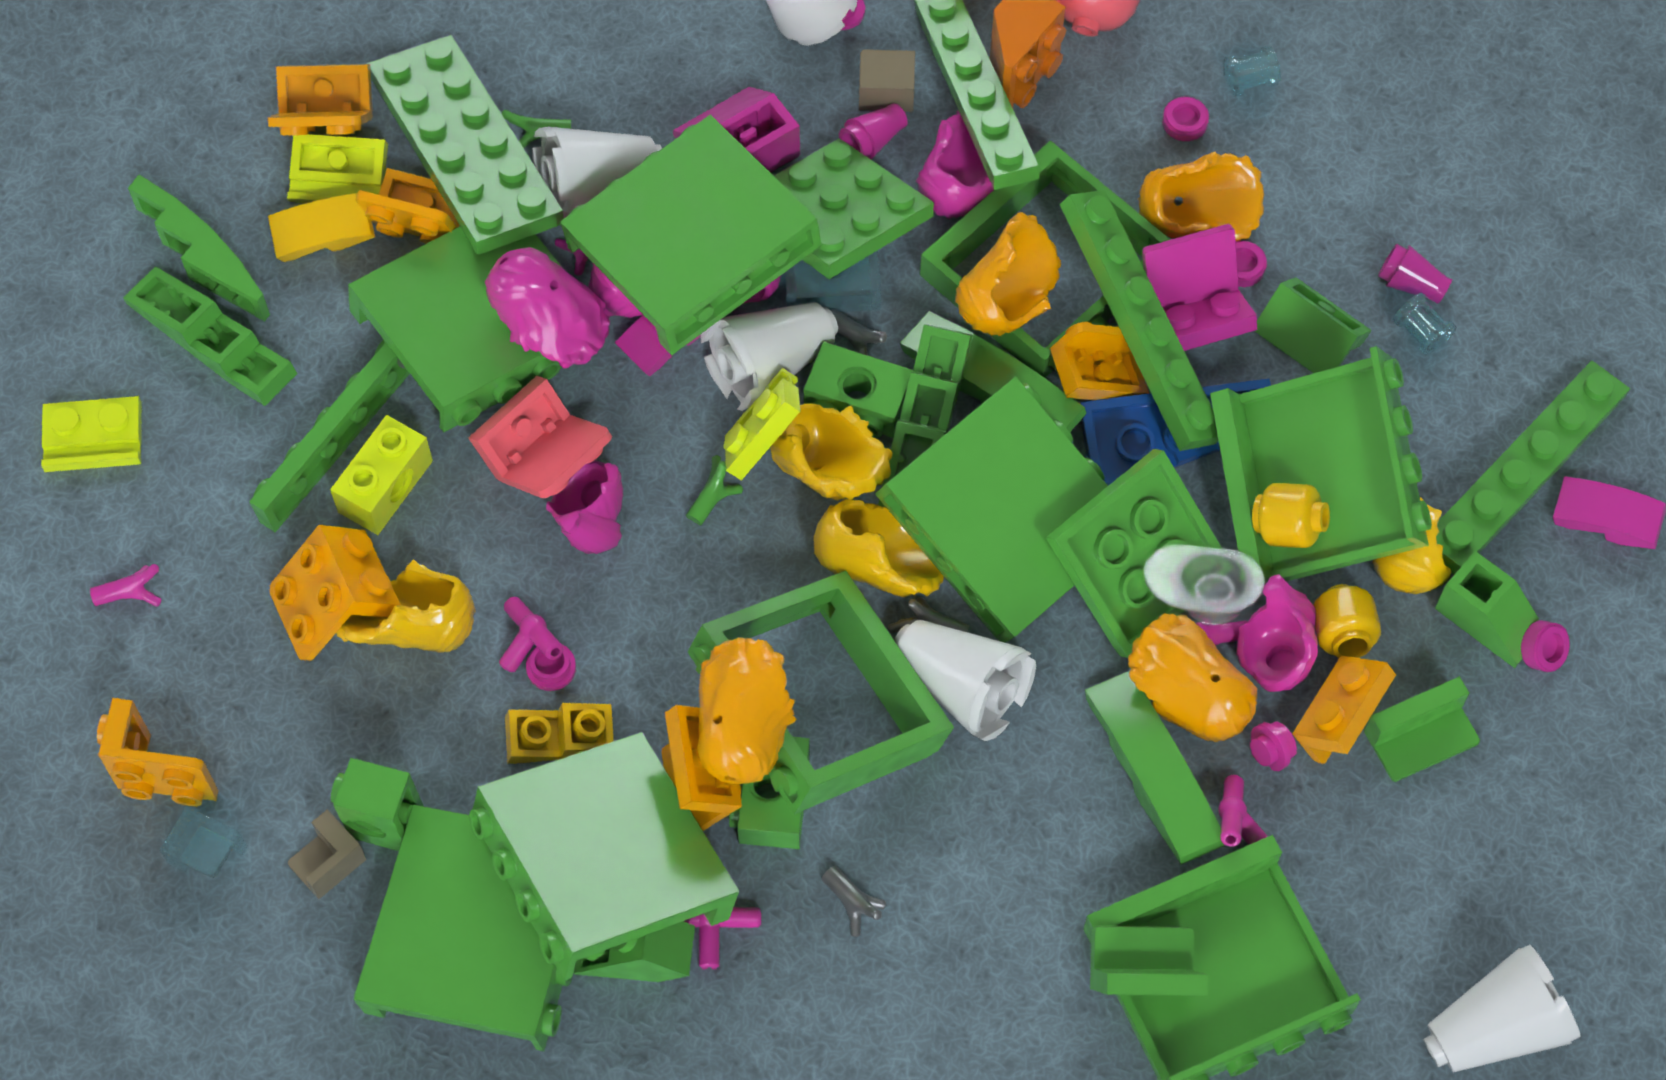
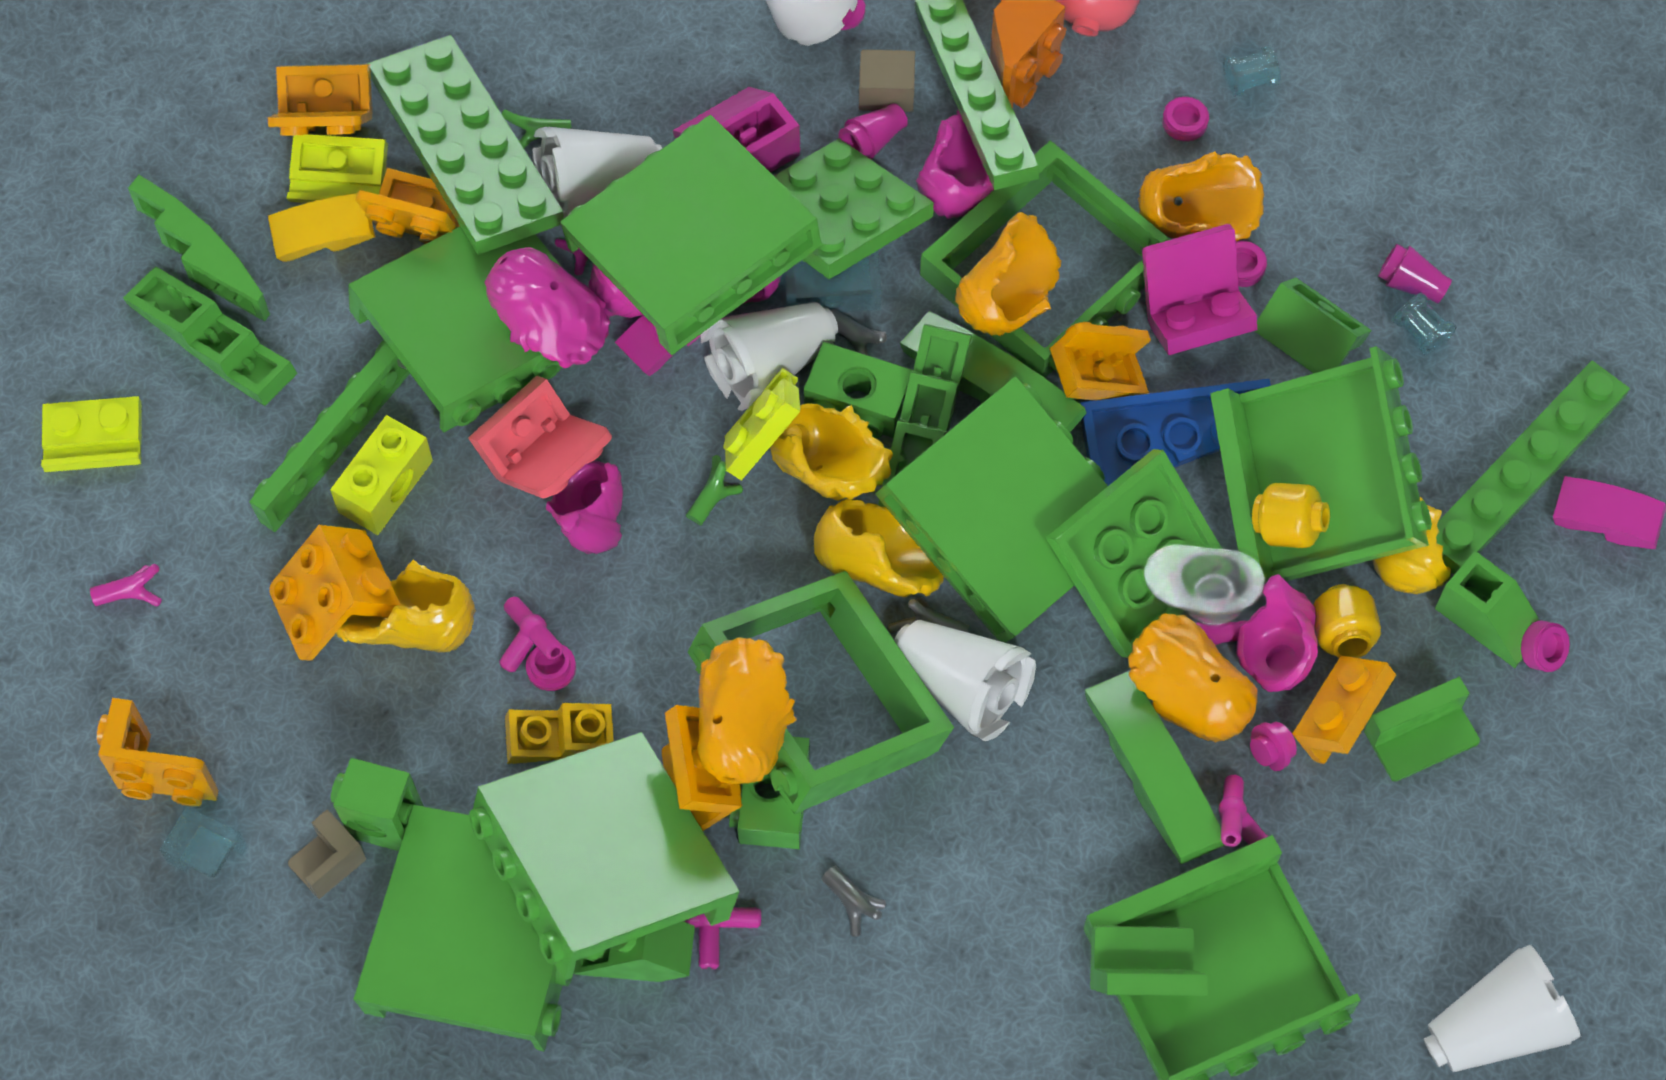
bright green plate [1060,190,1219,451] -> none

